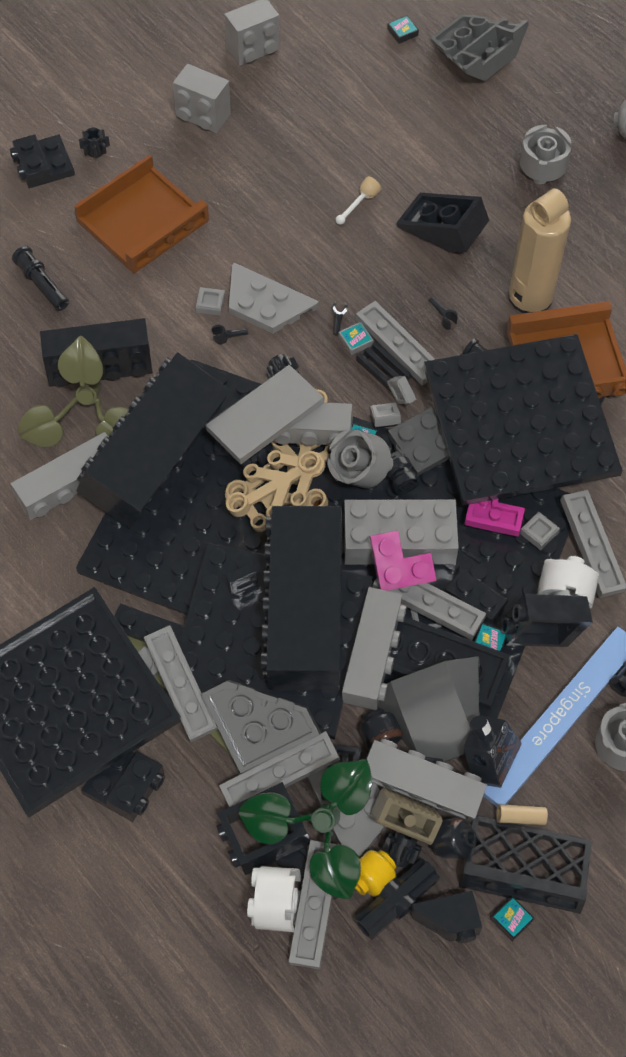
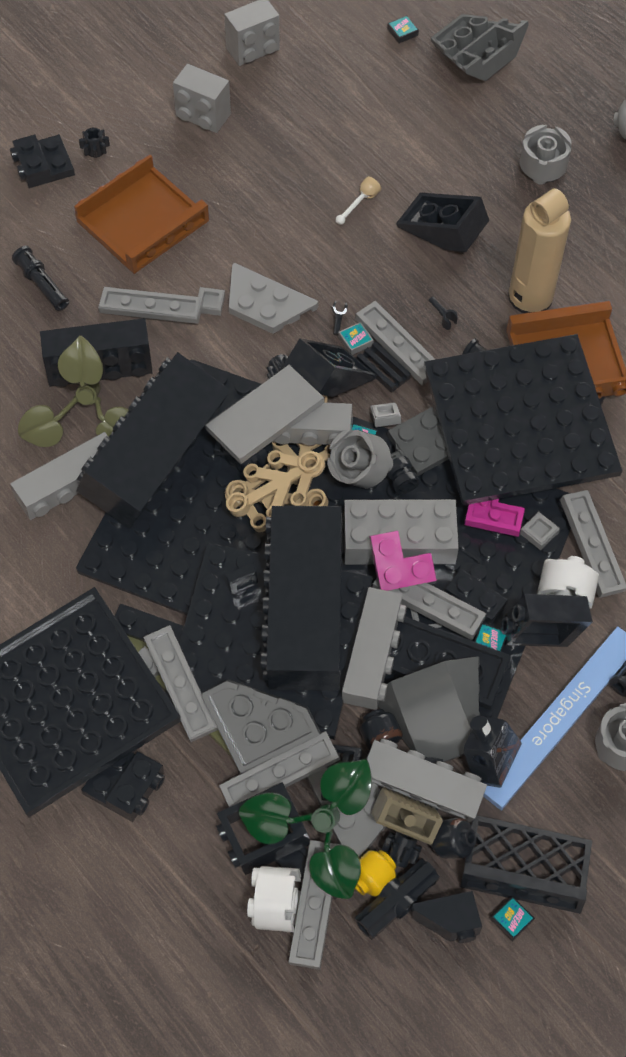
black hand [211,324,248,345] -> none
light grey tile [387,376,417,404] -> none
tan hinge [496,804,548,825] -> none
none -> light grey tile [98,287,204,324]
none -> black slope [284,338,377,397]

